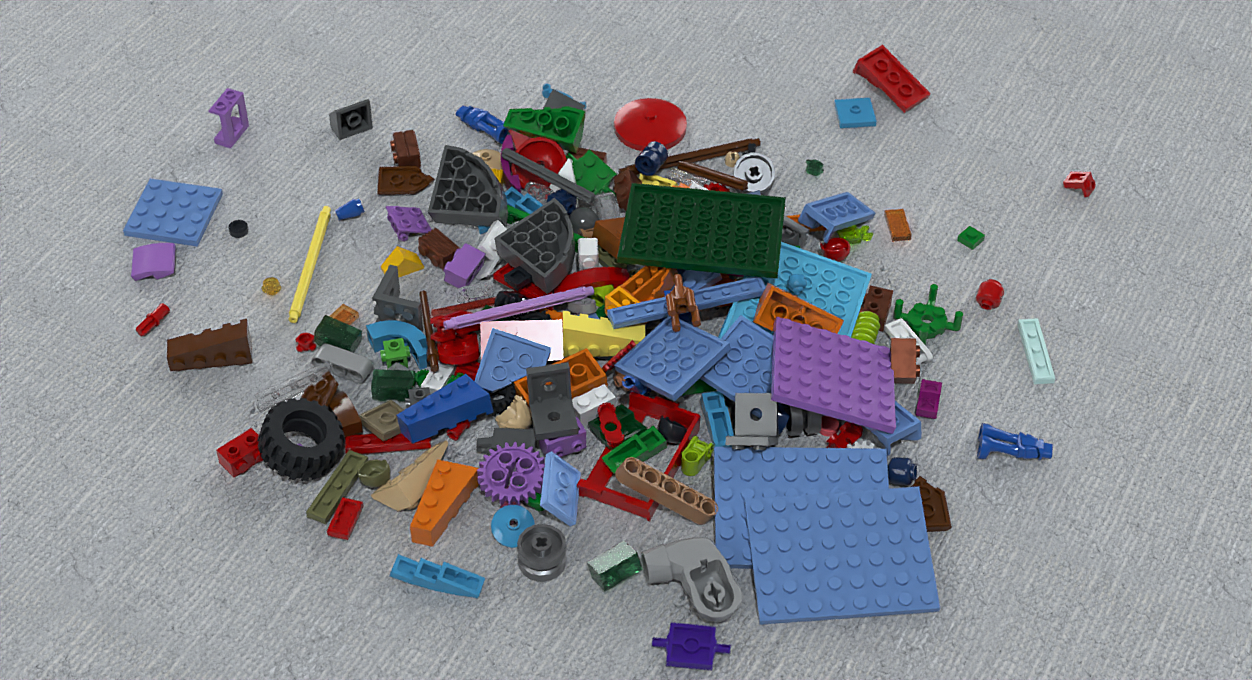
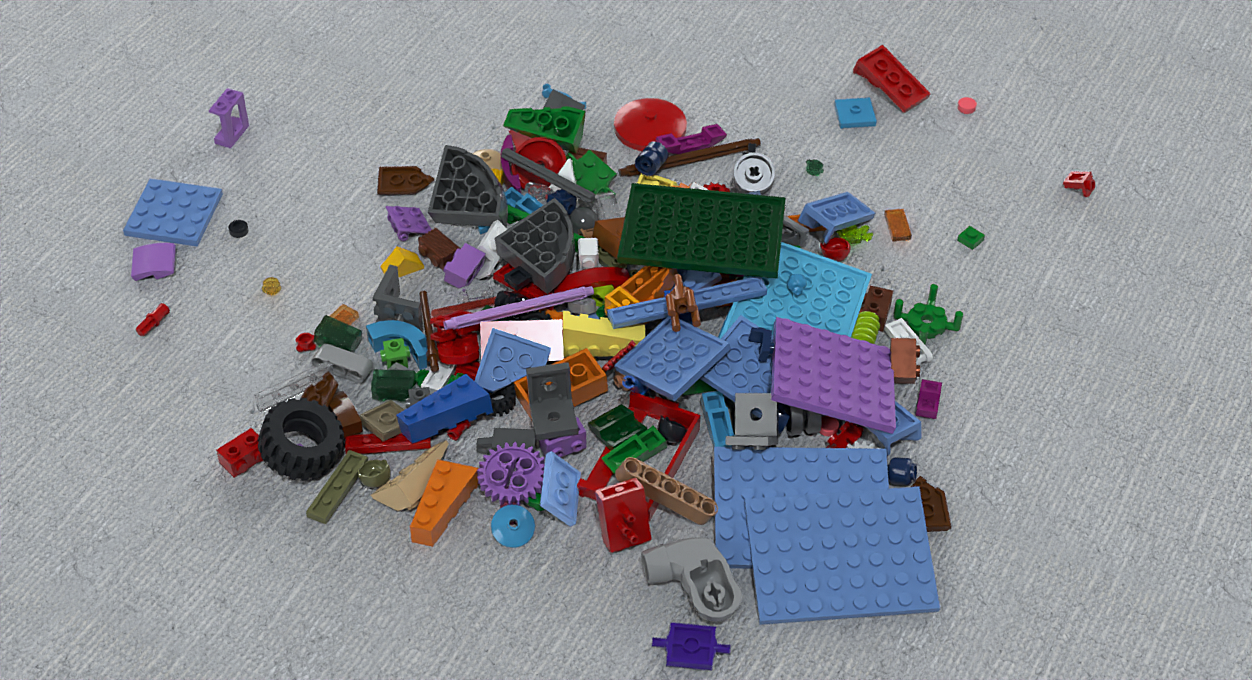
reddish brown wedge [167,318,253,371] -> none
light yellow piece [288,206,331,323] -> none
red plate [327,497,364,540] -> none
dark grey slope [329,99,373,140] -> none
blue cone [335,198,365,220] -> none
dark azure slope [389,554,485,598] -> none
copper brick [390,130,421,168] -> none
blue piece [456,105,510,144] -> none
tan hair [495,395,533,429] -> none
flat silver wheel [517,524,567,582] -> none
white brick [572,384,616,429] -> none
clear green brick [587,541,643,591] -> none
red piece [597,402,625,448] -> none
copper brick [614,168,642,211] -> none
clear plate [666,168,707,187] -> none
reddish brown axle [678,160,748,191] -> none
lime piece [681,436,715,476] -> none
tan hinge [725,151,740,167] -> none
orange wedge [753,283,844,334] -> none
red head [976,279,1005,310] -> none
blue piece [977,423,1053,460] -> none
light aqua tile [1017,319,1055,384] -> none
none -> red piece [595,478,652,553]
none -> magenta slope [656,124,727,154]
none -> dark blue bracket [748,327,774,362]
none -> coral tile [958,97,977,114]

